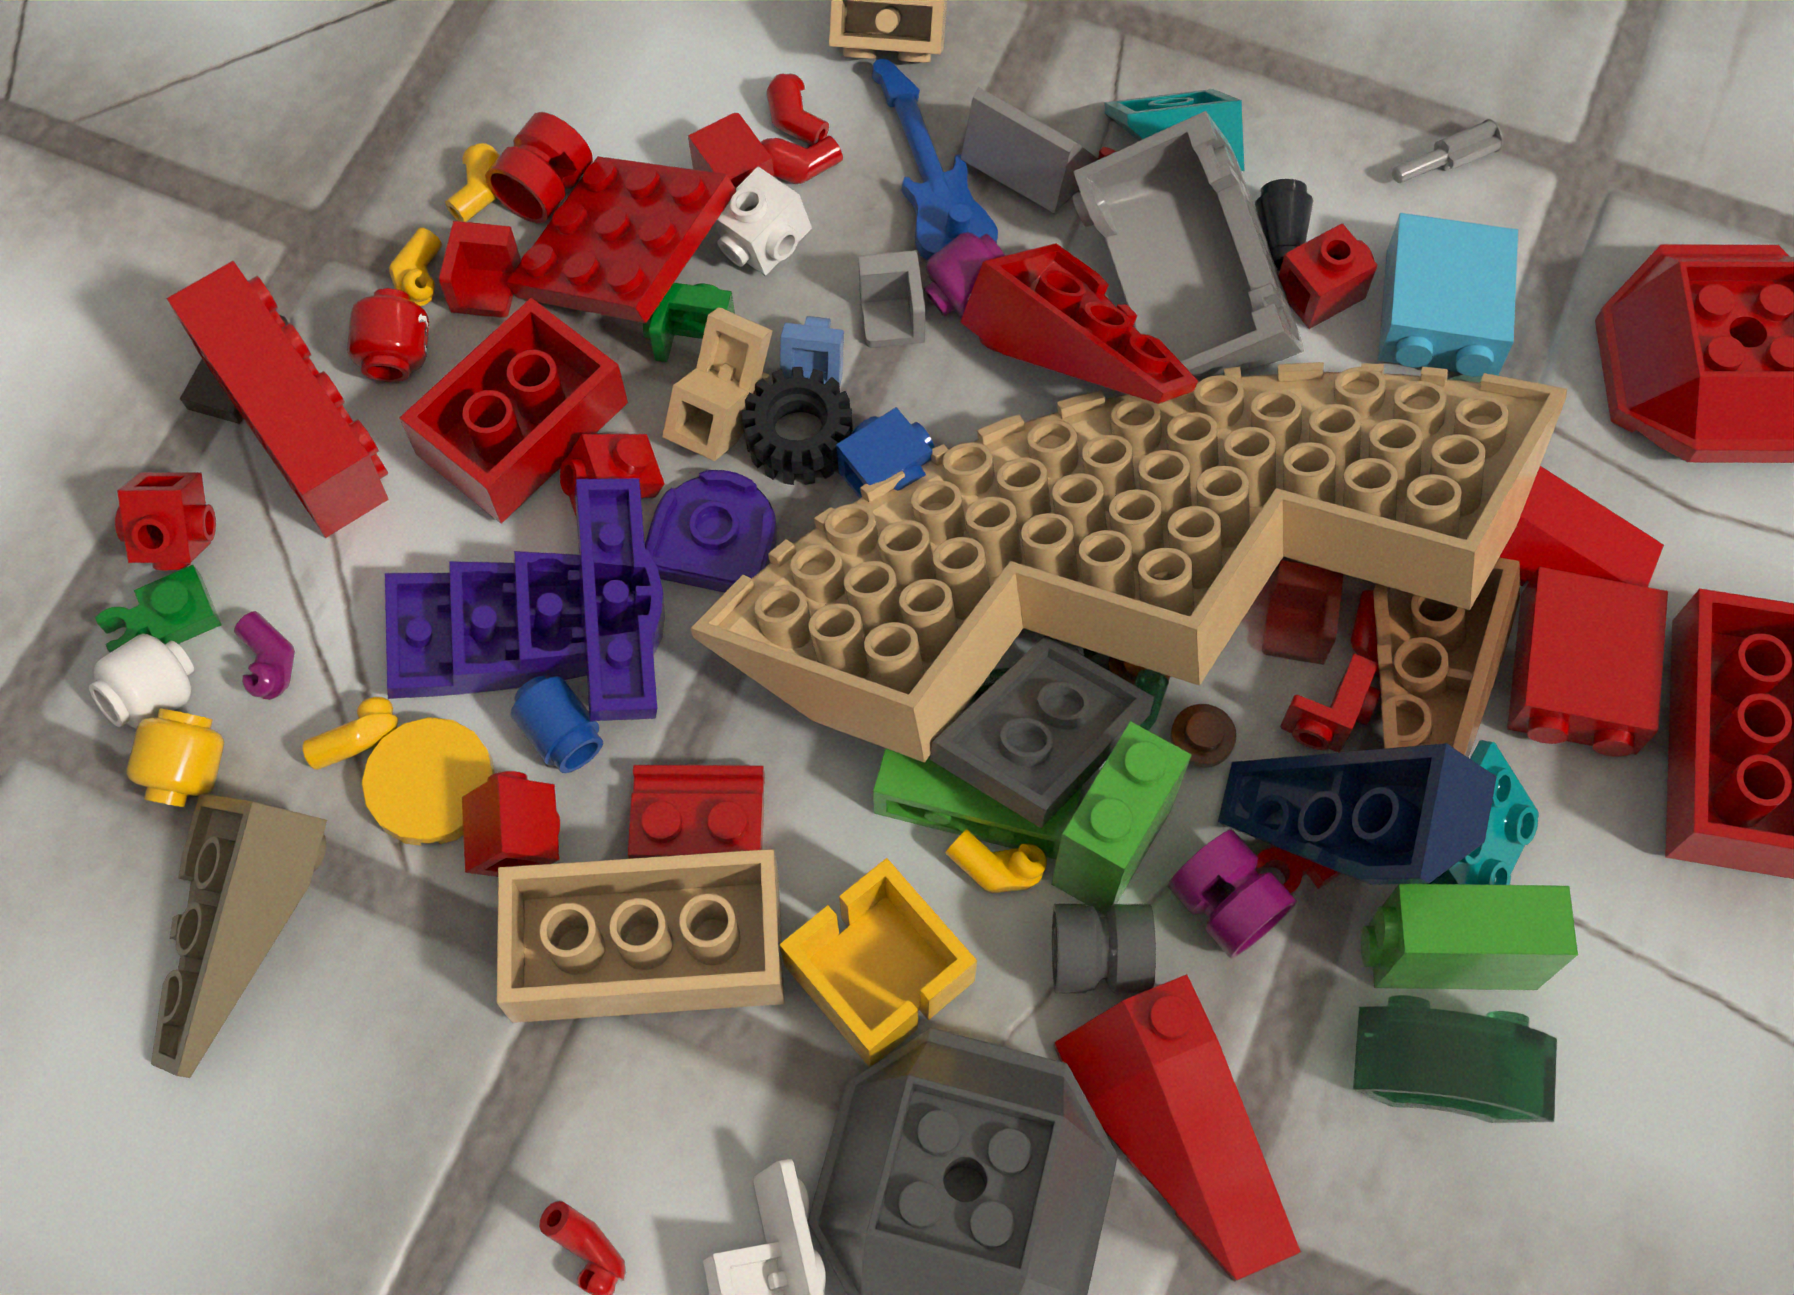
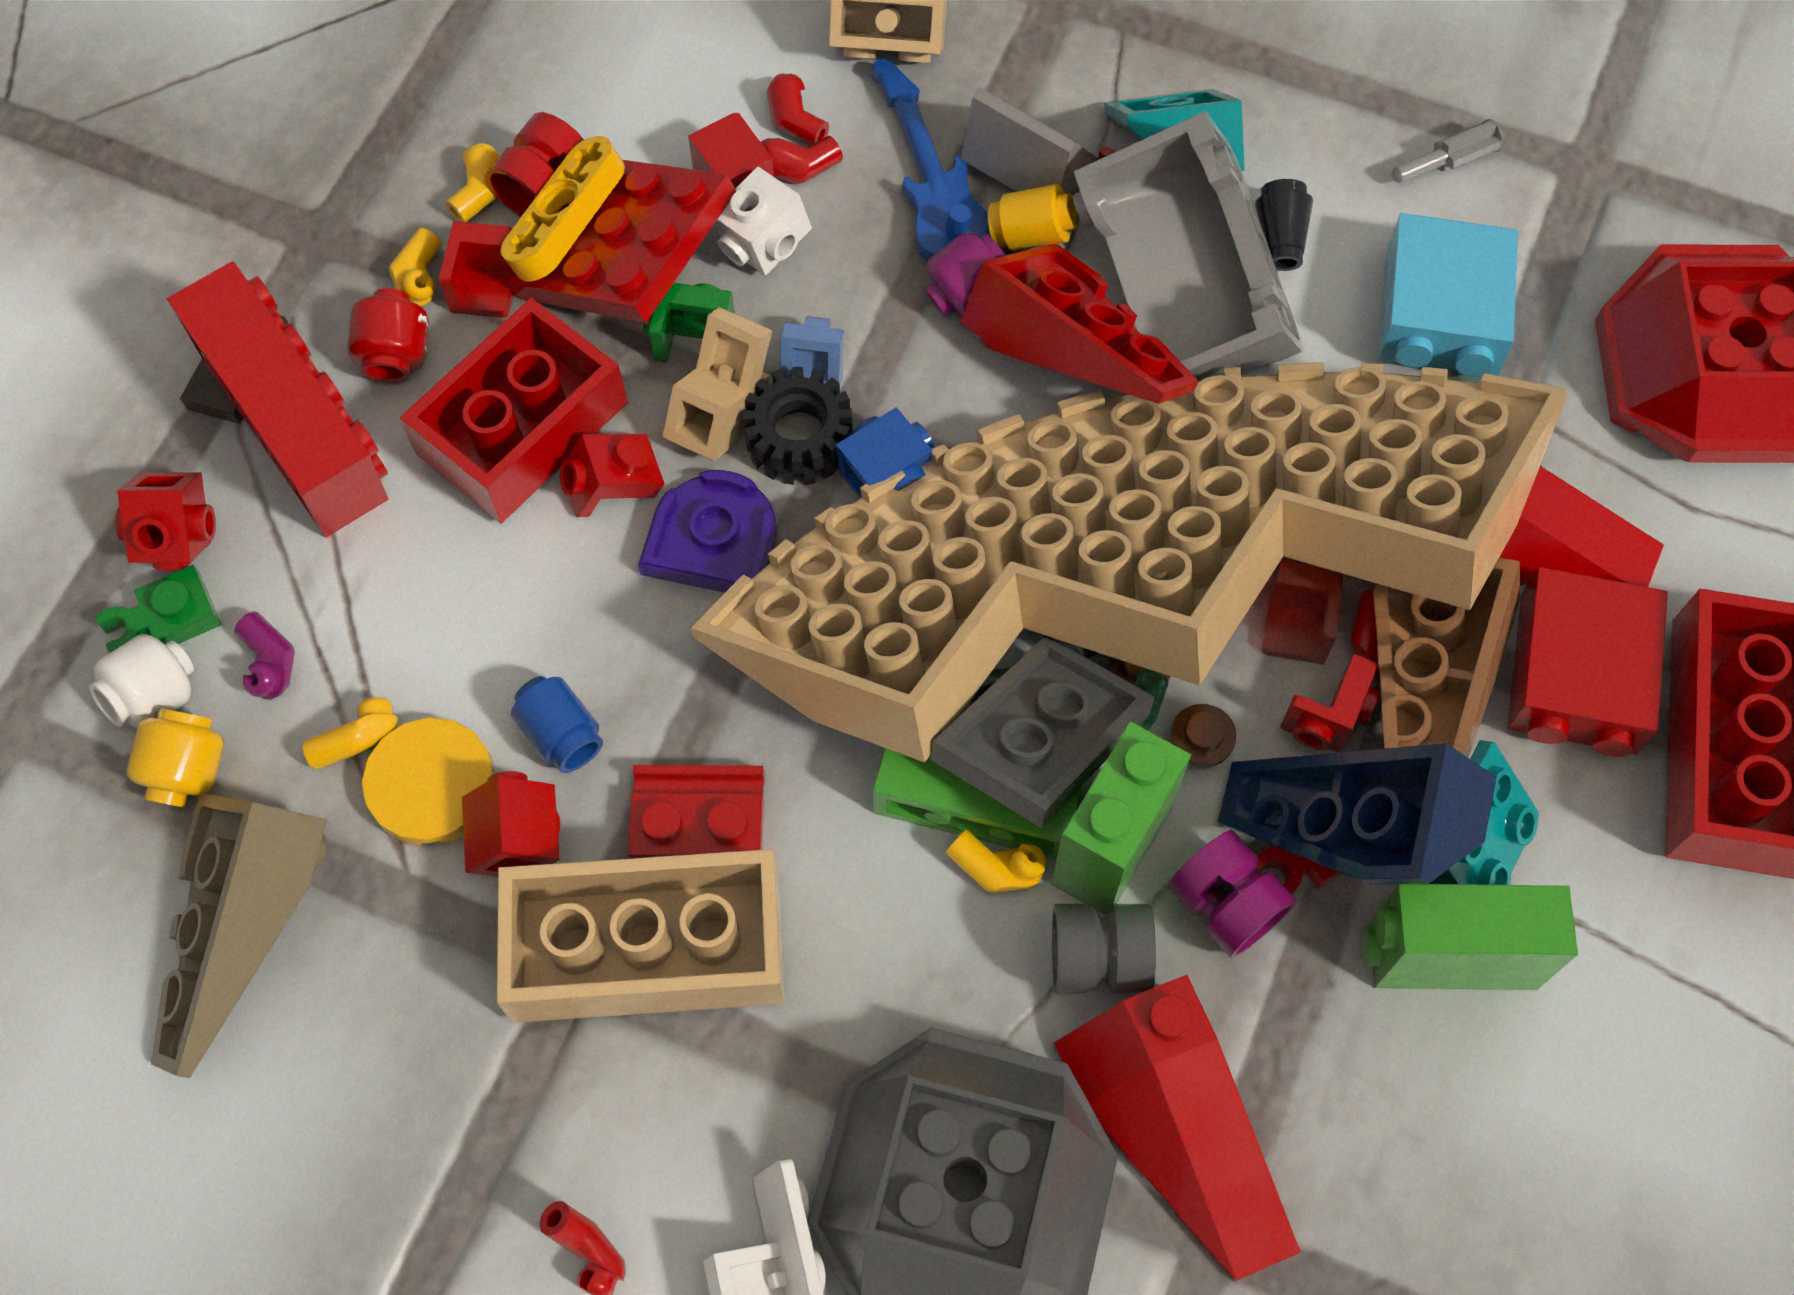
dark purple slope [385,478,665,721] -> none
yellow piece [779,858,977,1067] -> none
light grey panel [858,250,925,348] -> none
red brick [1279,223,1378,329] -> none
clear green brick [1353,995,1557,1123] -> none
none -> yellow beam [501,136,625,282]
none -> yellow brick [988,183,1078,252]

